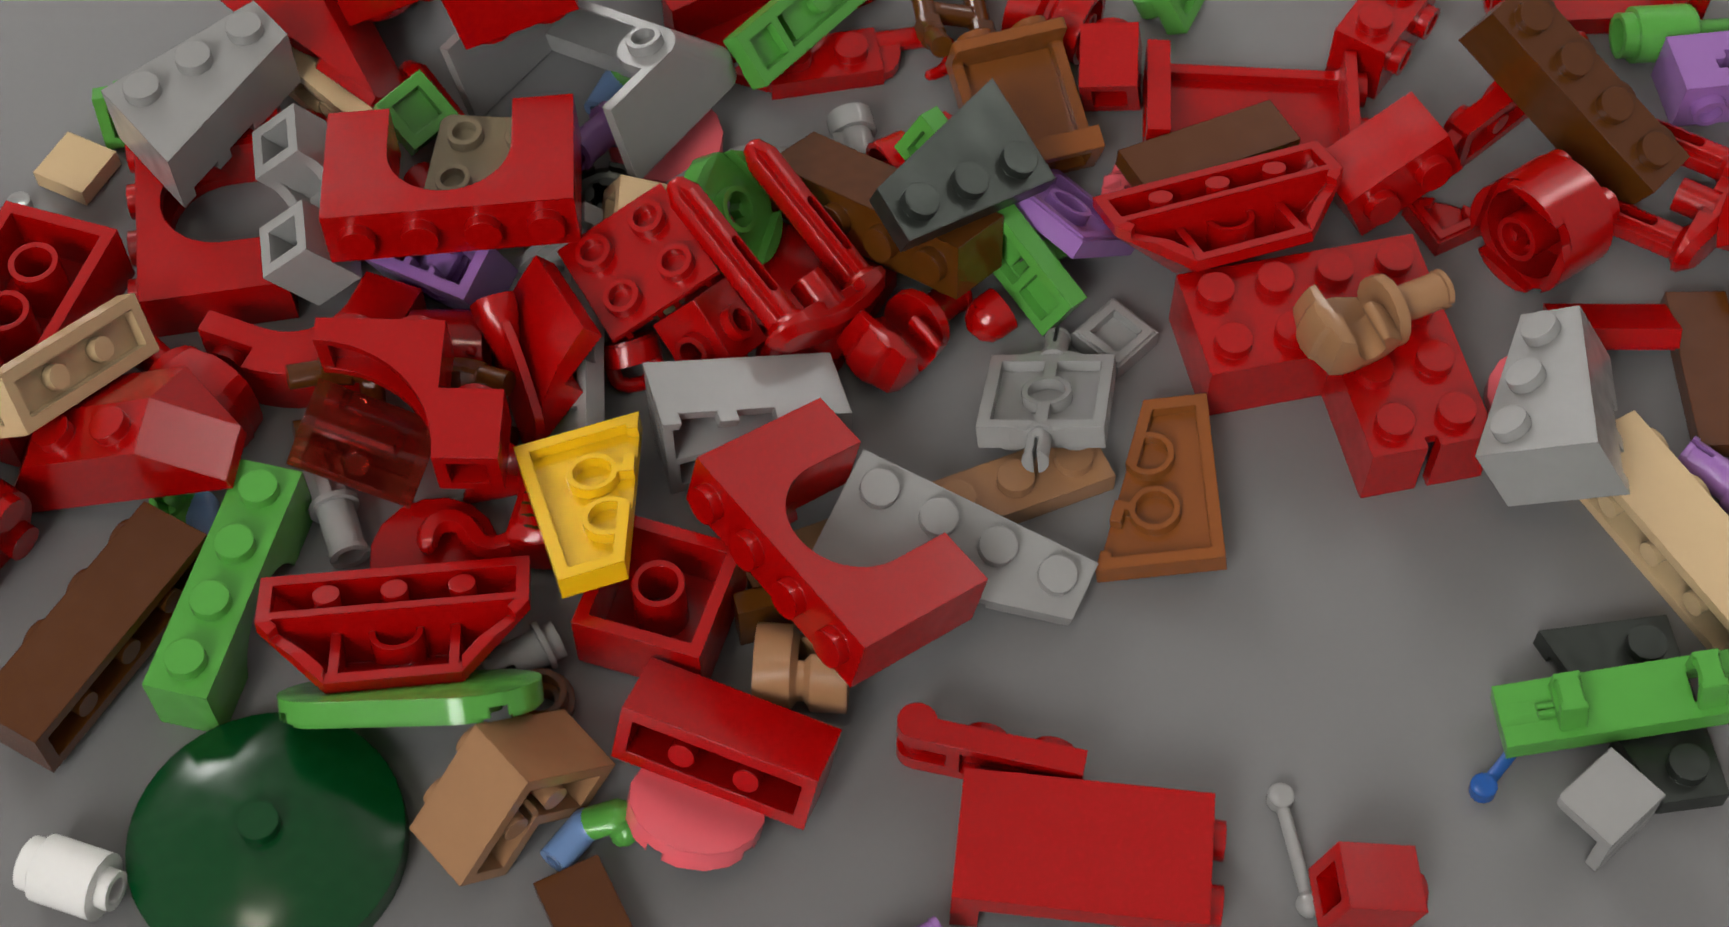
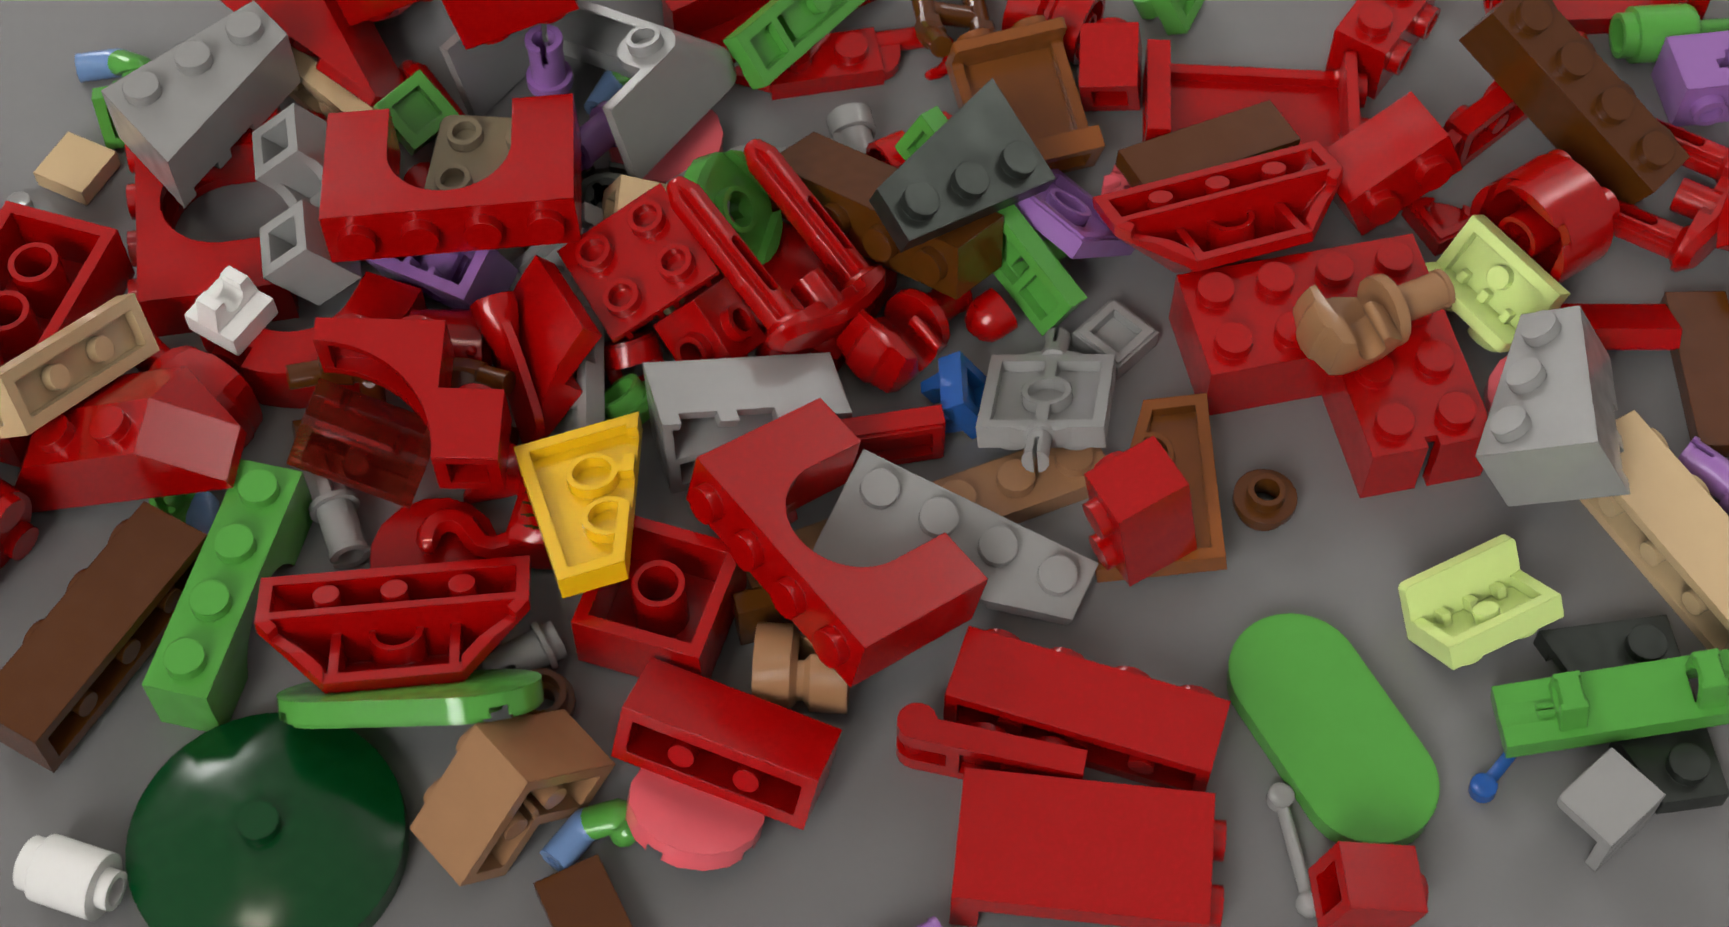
none -> arm [75,48,151,82]
none -> white tile [184,265,278,356]
none -> medium lavender pin [524,24,574,96]
none -> bright green plate [604,374,650,425]
none -> red tile [841,404,946,472]
none -> blue tile [920,351,986,439]
none -> red brick [943,625,1231,792]
none -> red brick [1082,435,1197,587]
none -> bright green tile [1227,613,1440,845]
none -> reddish brown plate [1232,469,1298,531]
none -> yellowish green bracket [1398,534,1564,670]
none -> yellowish green bracket [1425,214,1571,353]

